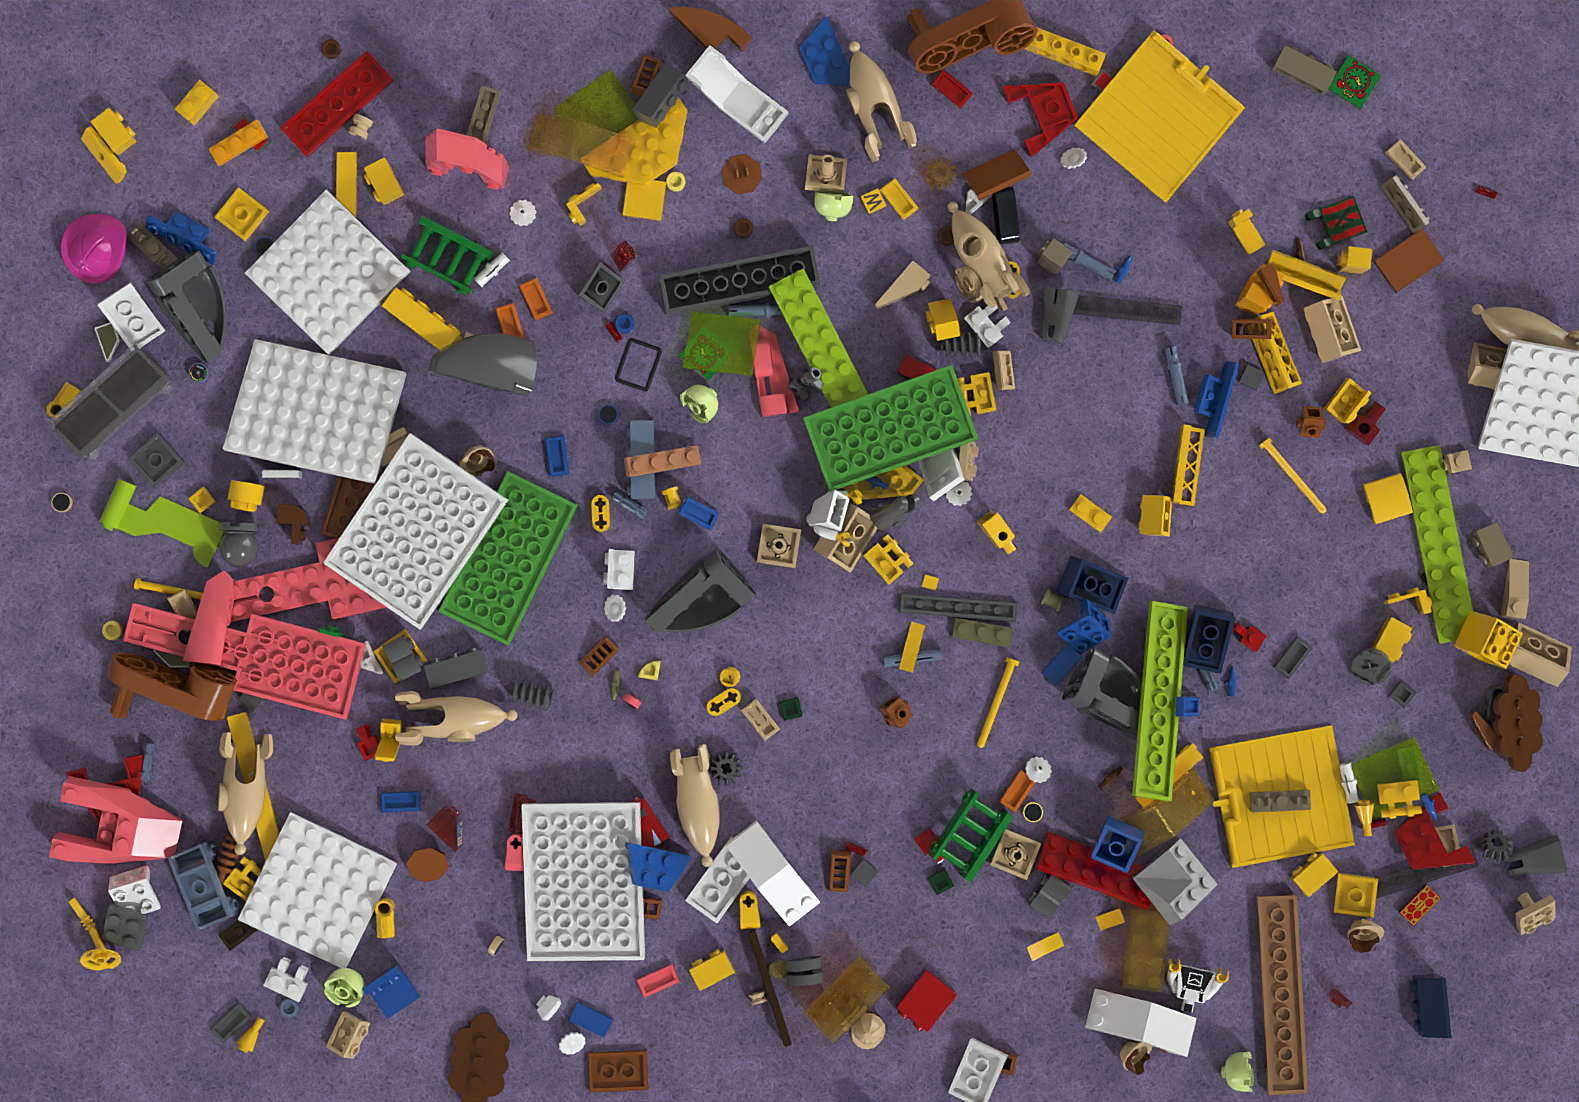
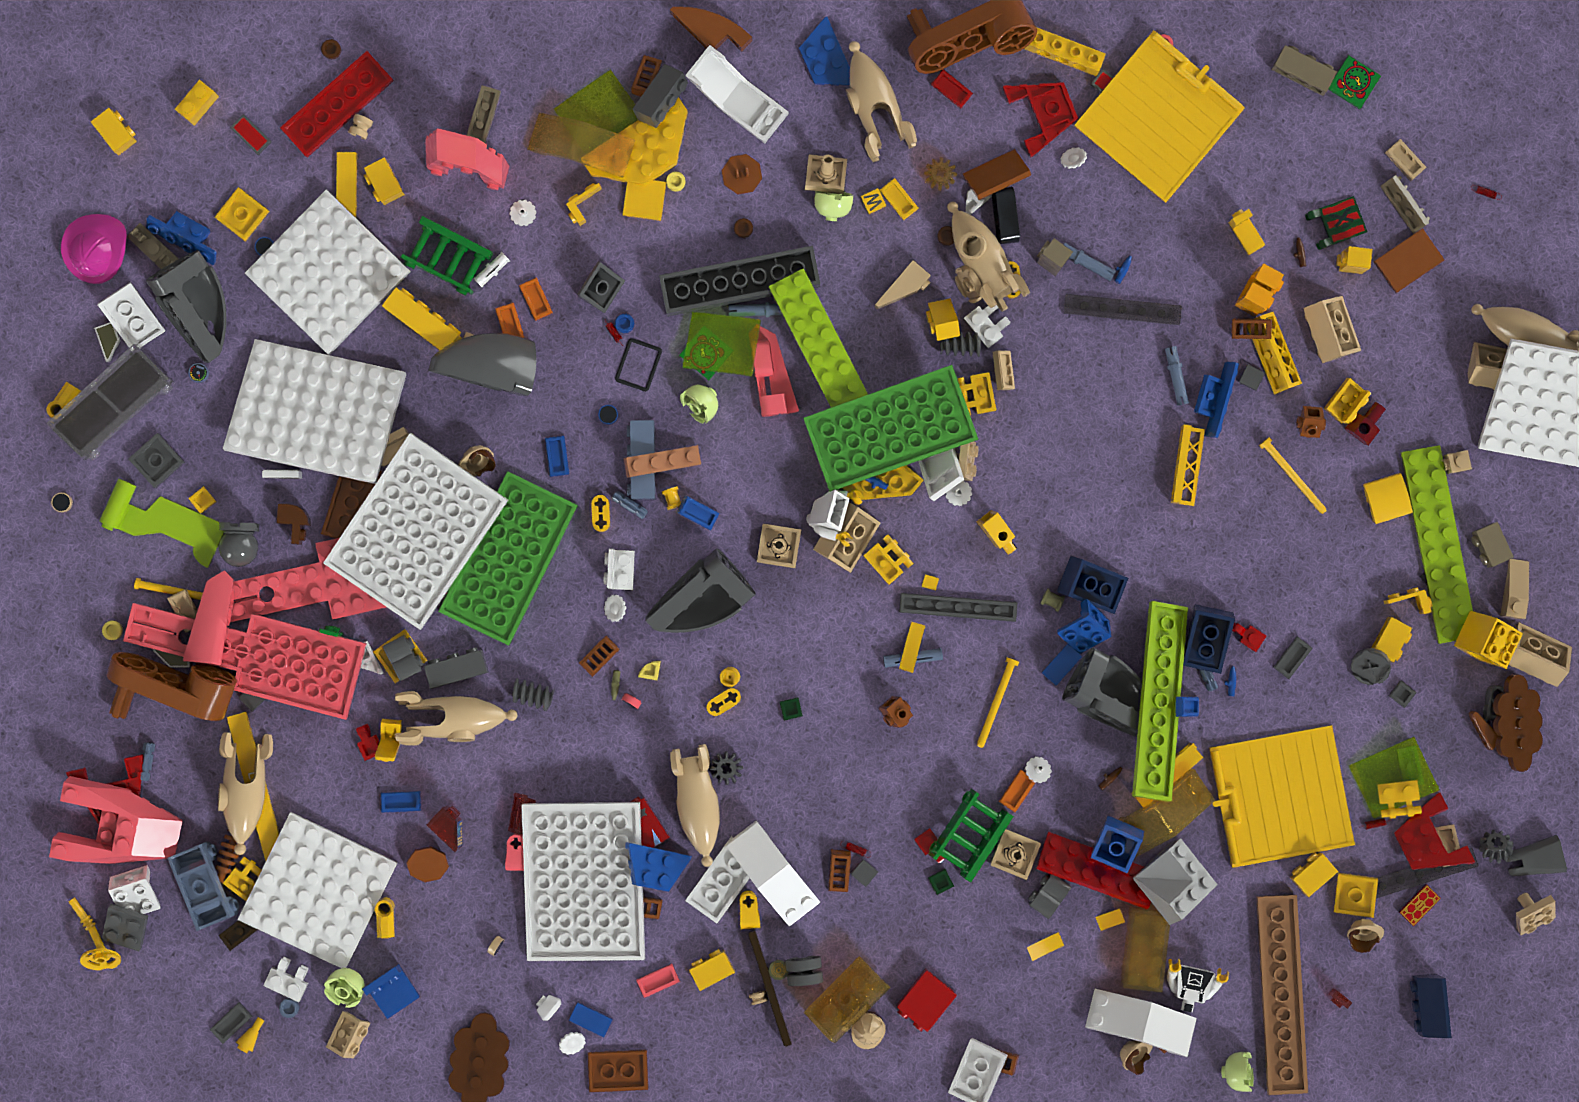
yellow tile [81,126,127,184] -> none
light orange plate [209,120,268,166] -> none
yellow piece [227,480,265,512] -> none
clear red hinge [611,241,636,272] -> none
tan plate [741,698,780,741] -> none
yellow tile [771,932,788,953] -> none
dark grey piece [787,367,824,400] -> none
dark grey piece [871,494,920,530] -> none
red tile [897,355,936,379] -> none
olive plate [952,618,1013,648] -> none
black tile [1023,802,1043,822] -> none
dark grey piece [1041,287,1080,344] -> none
yellow plate [1069,494,1112,533] -> none
yellow brick [1139,495,1172,537] -> none
dark tan plate [1250,790,1311,812] -> none
dark orange slope [1257,262,1284,306] -> none
yellow fence [1266,250,1346,301] -> none
white pin [1339,762,1360,803] -> none
yellow cone [1354,799,1374,836] -> none
blue helmet [1420,793,1438,820] -> none

